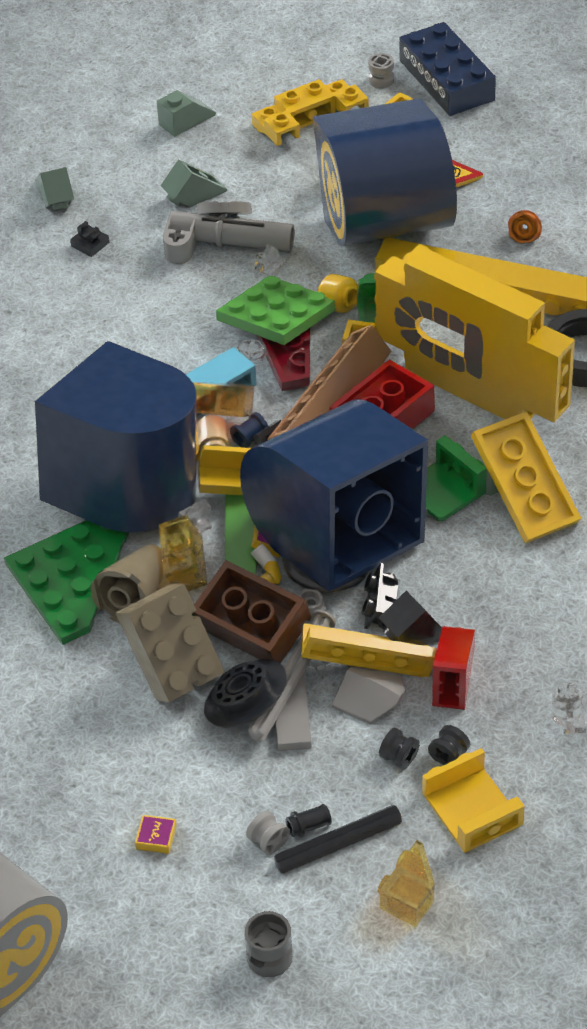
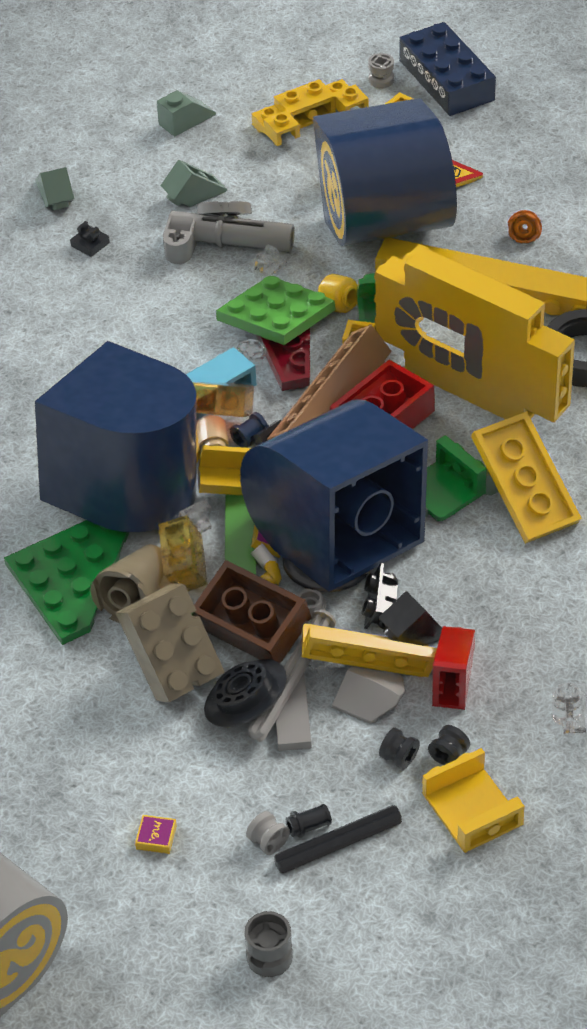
clear yellow slope [377,840,435,927] -> none

